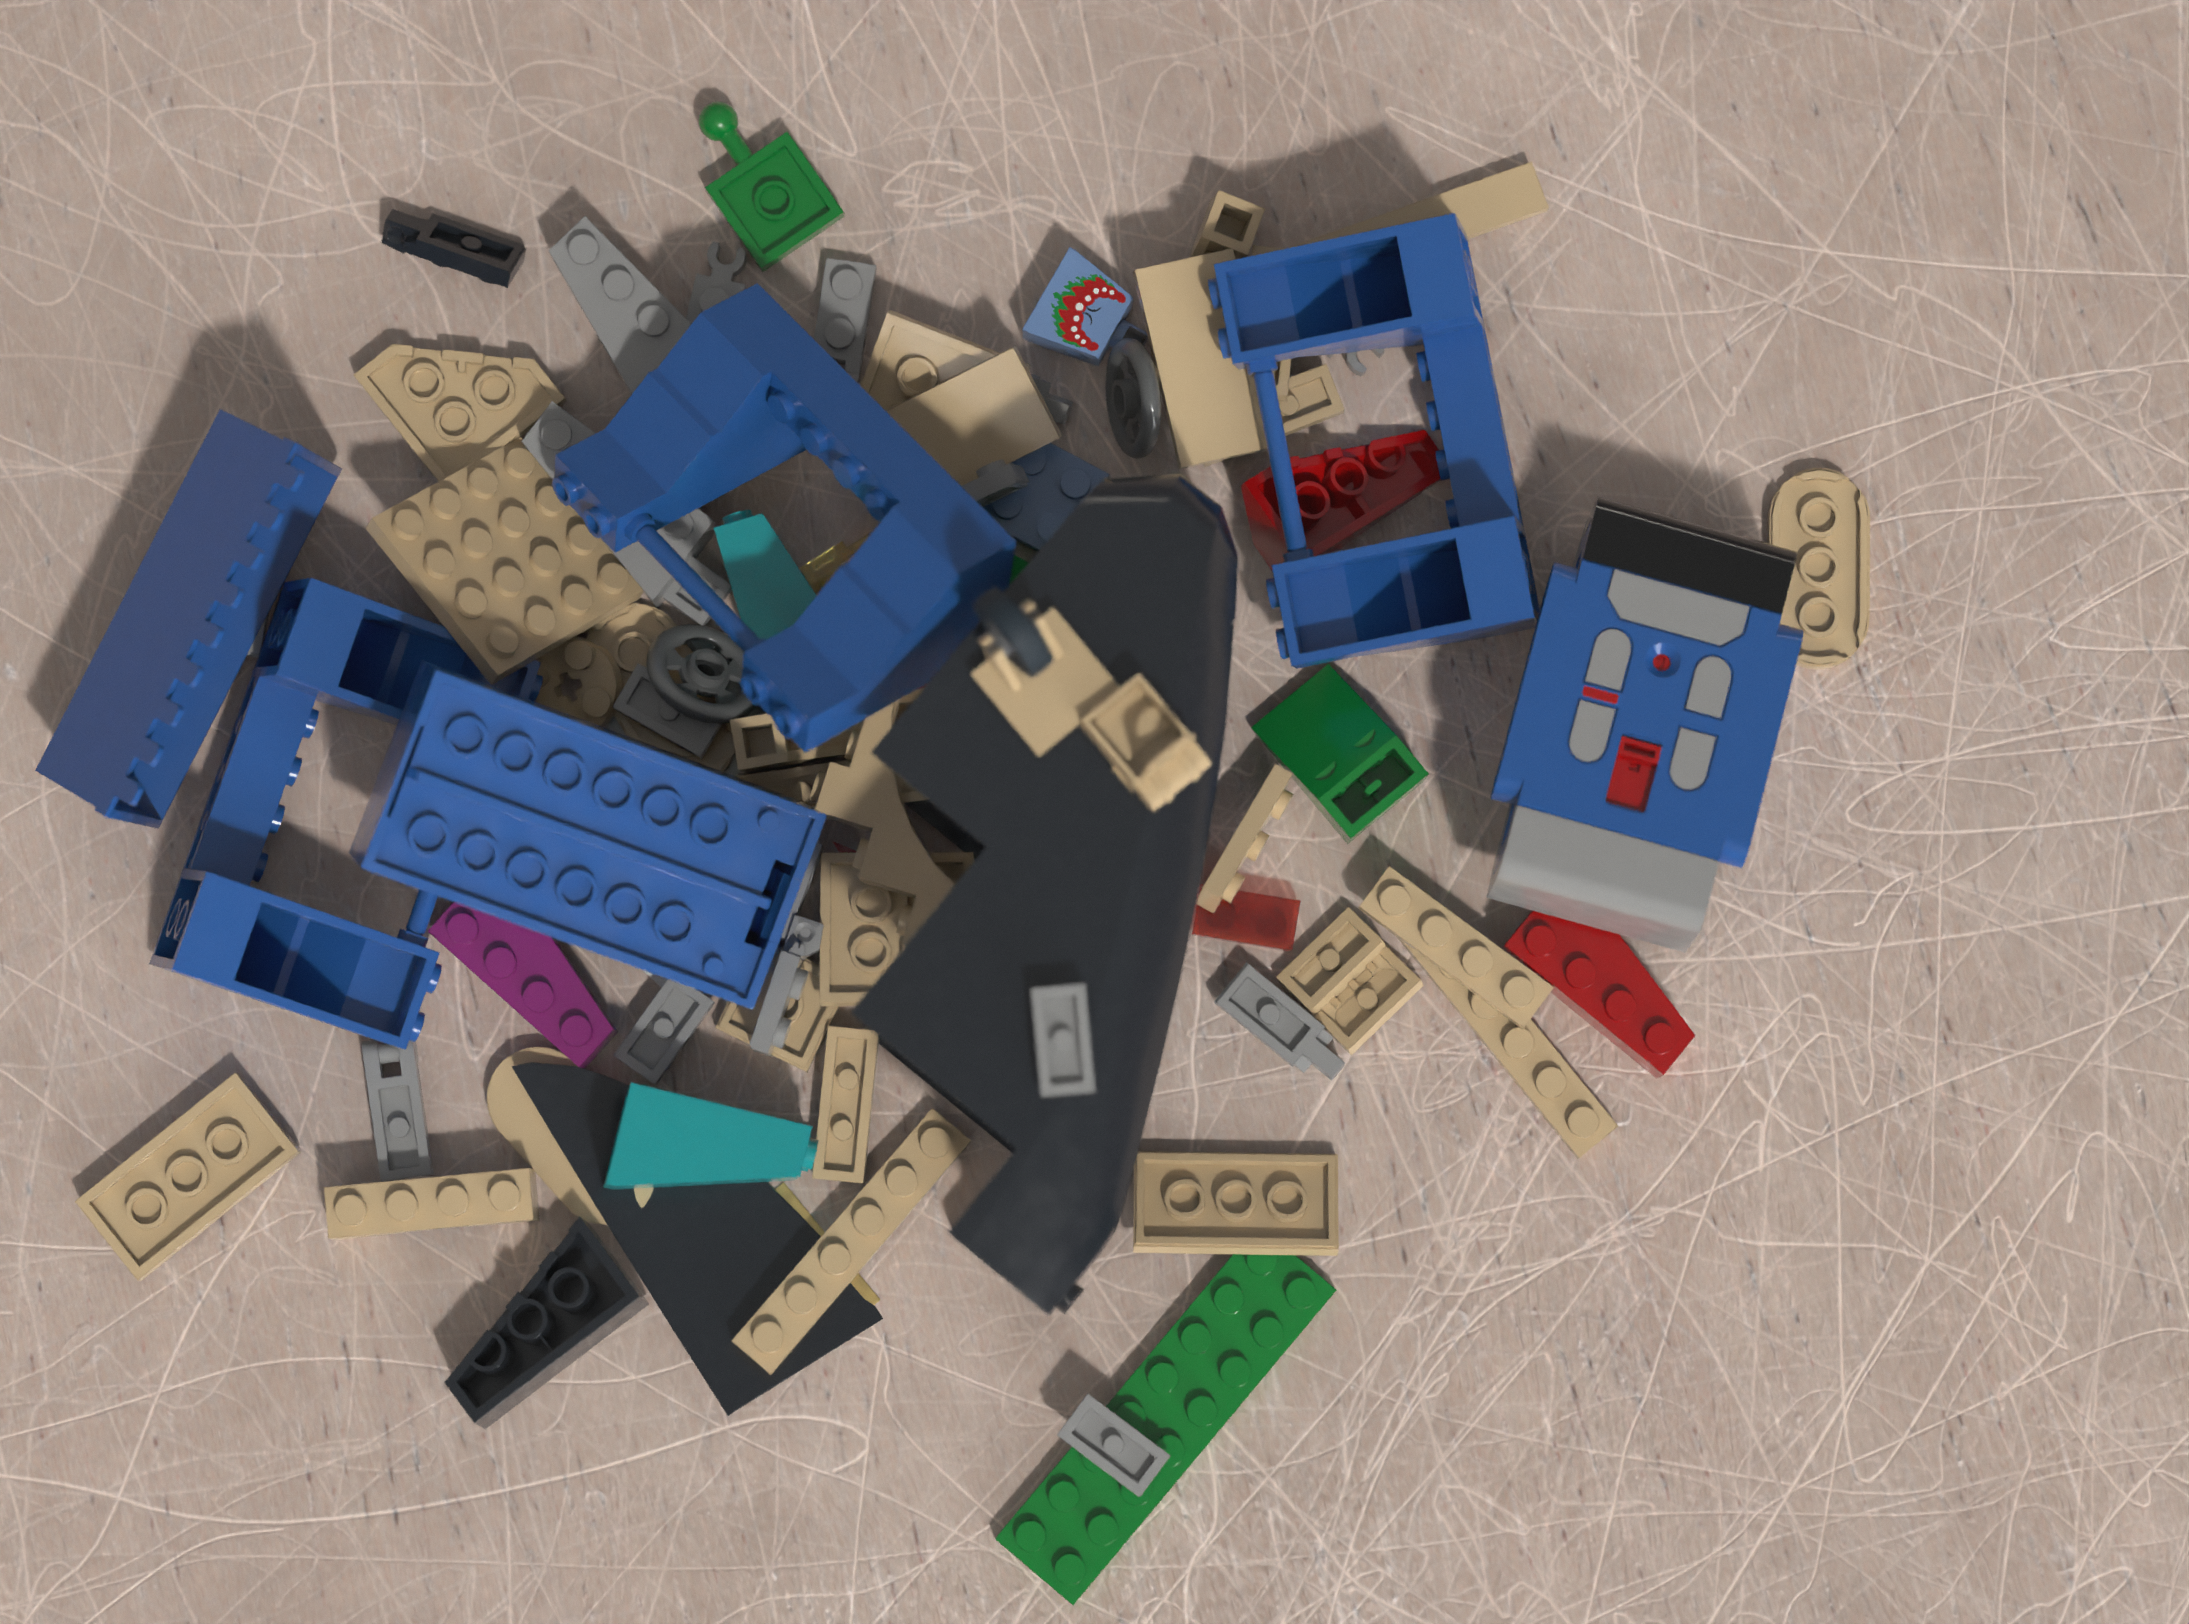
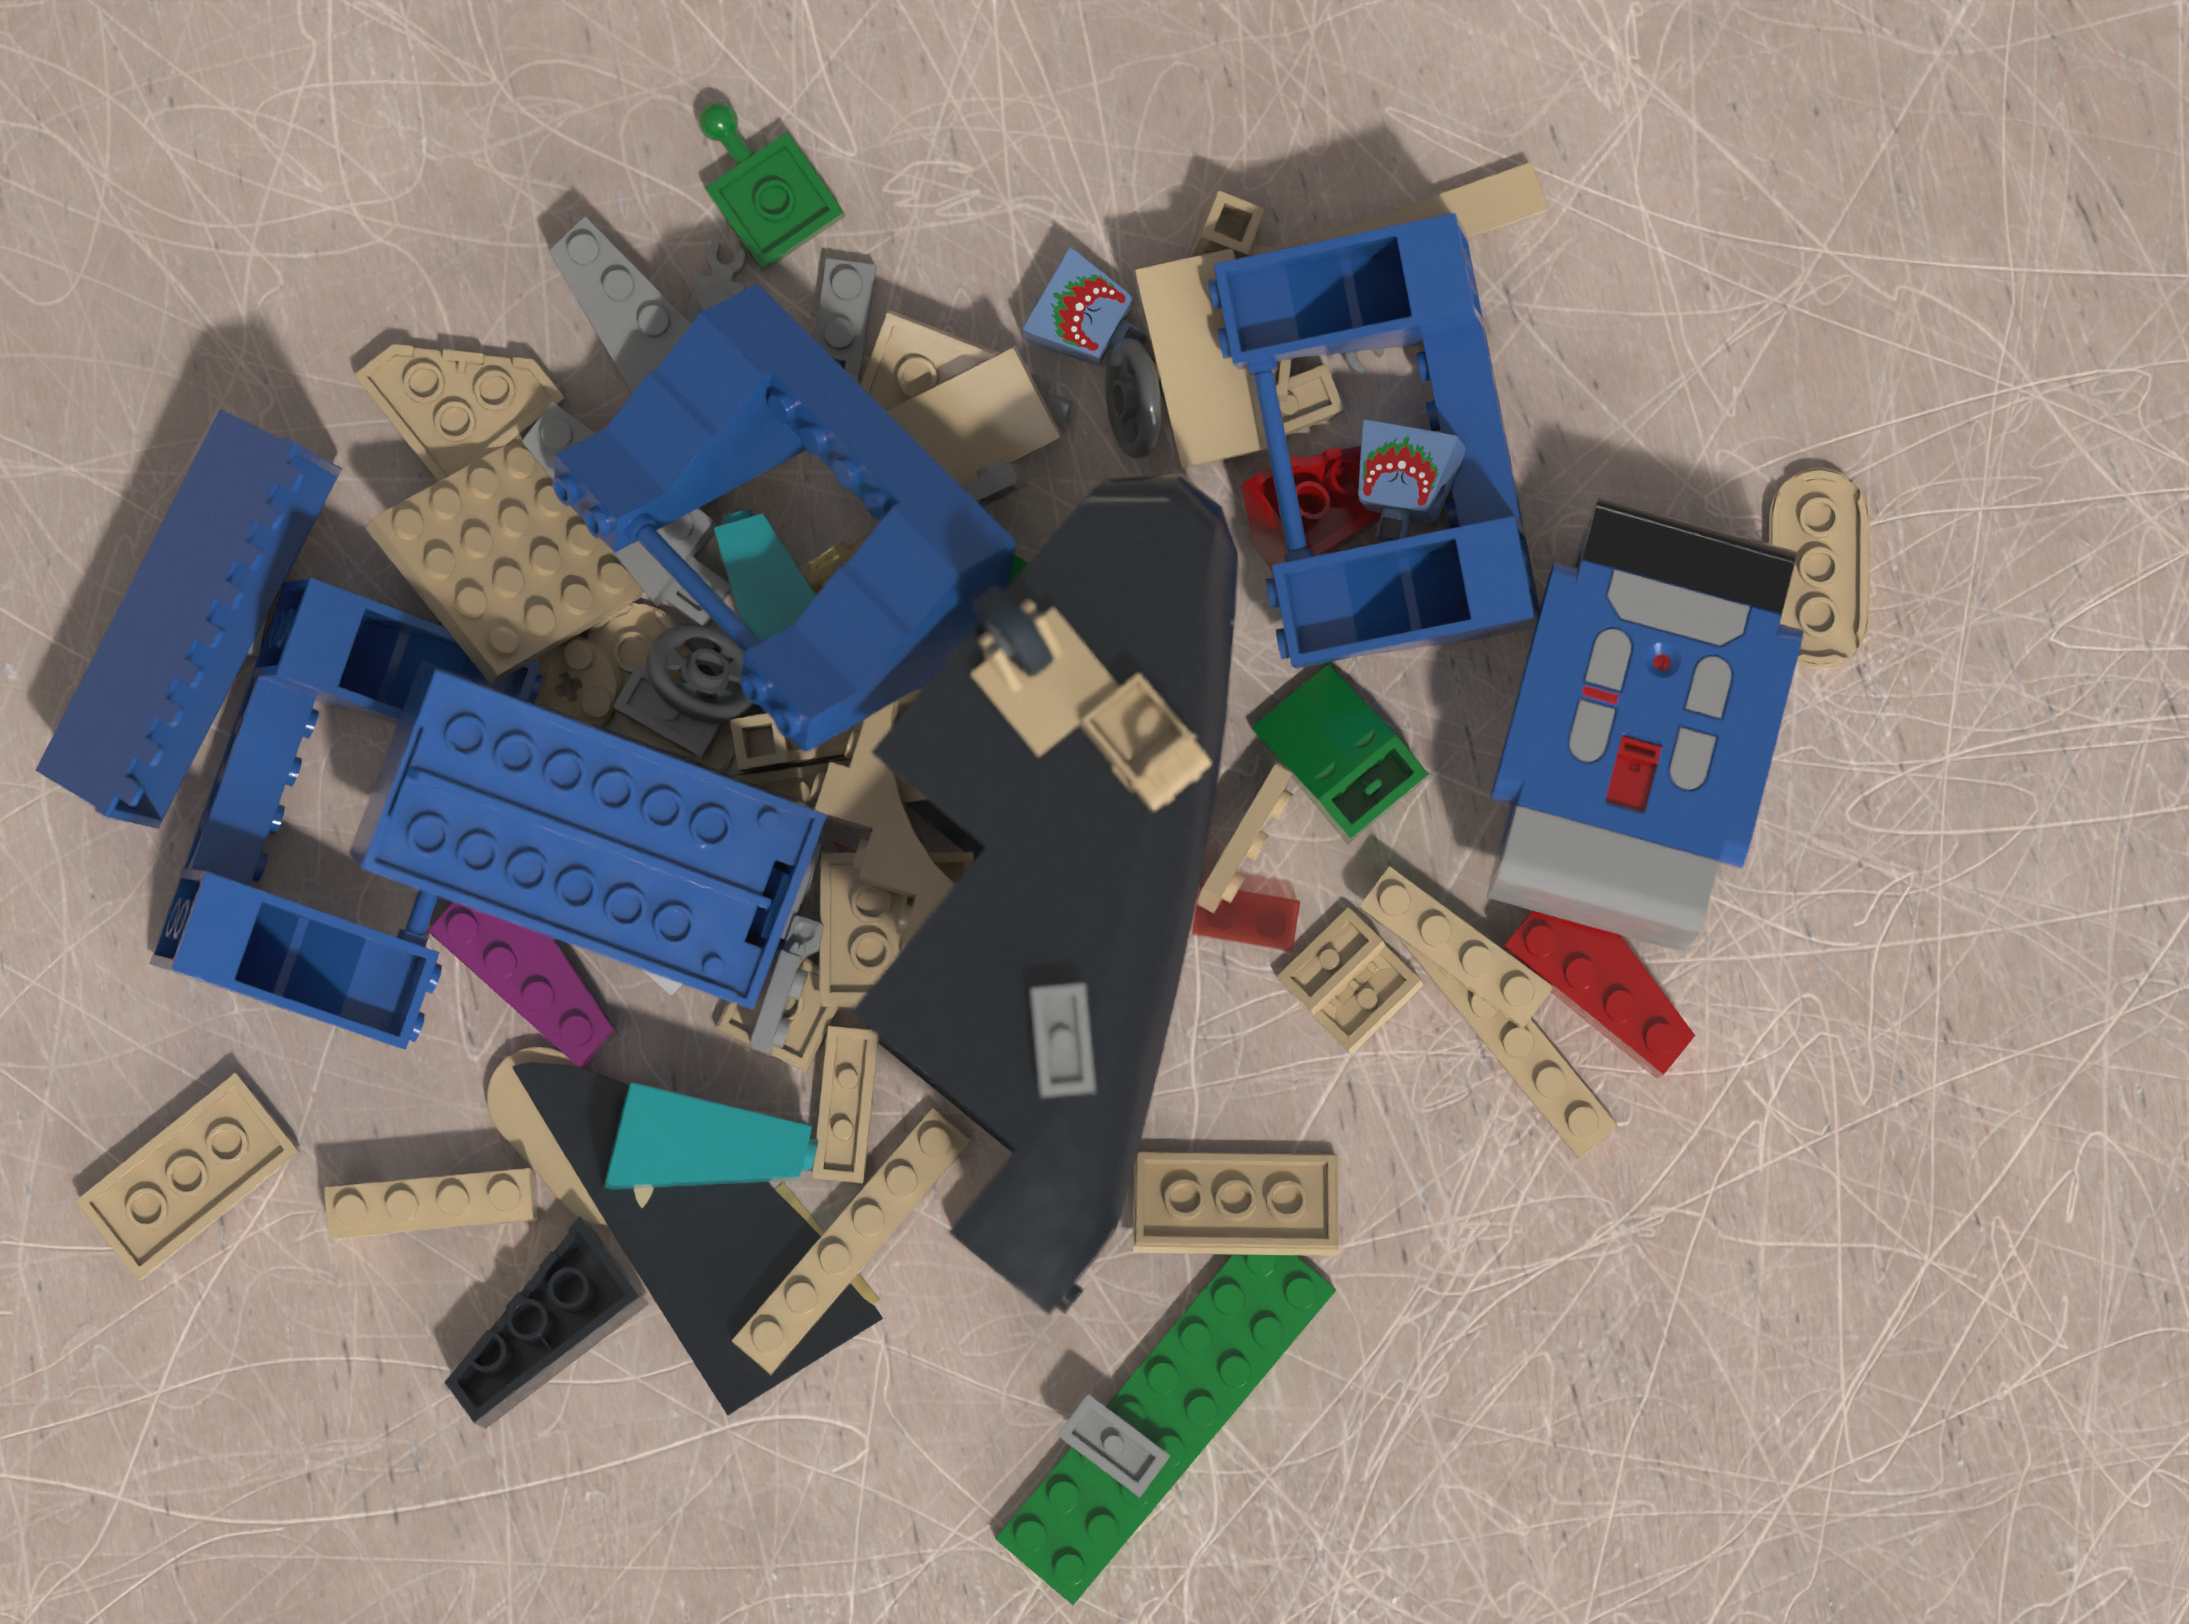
light grey plate [362,1040,434,1182] -> none
black hinge [382,209,526,288] -> none
light grey plate [613,979,715,1085] -> none
medium blue plate [982,443,1110,552] -> none
light grey hinge [1214,962,1345,1081] -> none
none -> medium blue torso [1358,419,1466,542]

